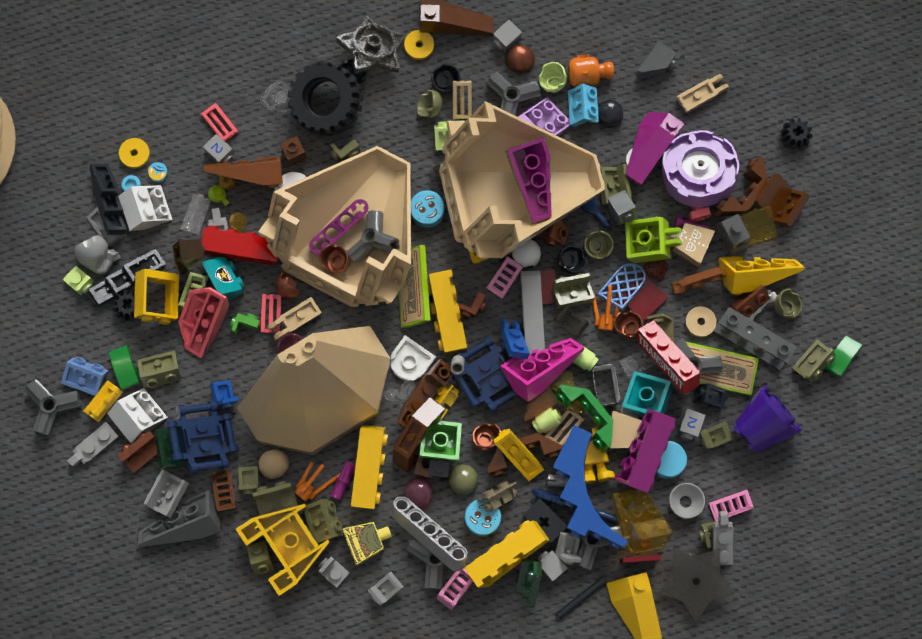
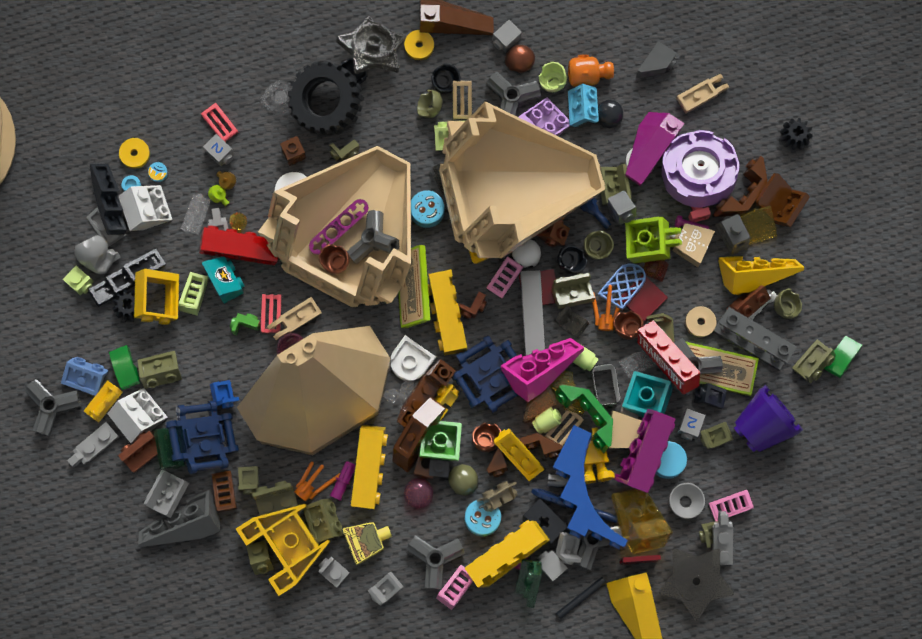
dark brown slope [172,239,205,275] -> none
coral wedge [178,287,230,358] -> none
dark orange wedge [204,156,283,188] -> none
tan hair [258,449,289,479] -> none
copper hair [274,271,301,299] -> none
light grey beam [392,497,467,572] -> none
light grey hinge [450,355,465,375] -> none
blue hinge [500,319,530,359] -> none
magenta wedge [505,137,552,223] -> none
dark orange hinge [672,267,727,295] -> none

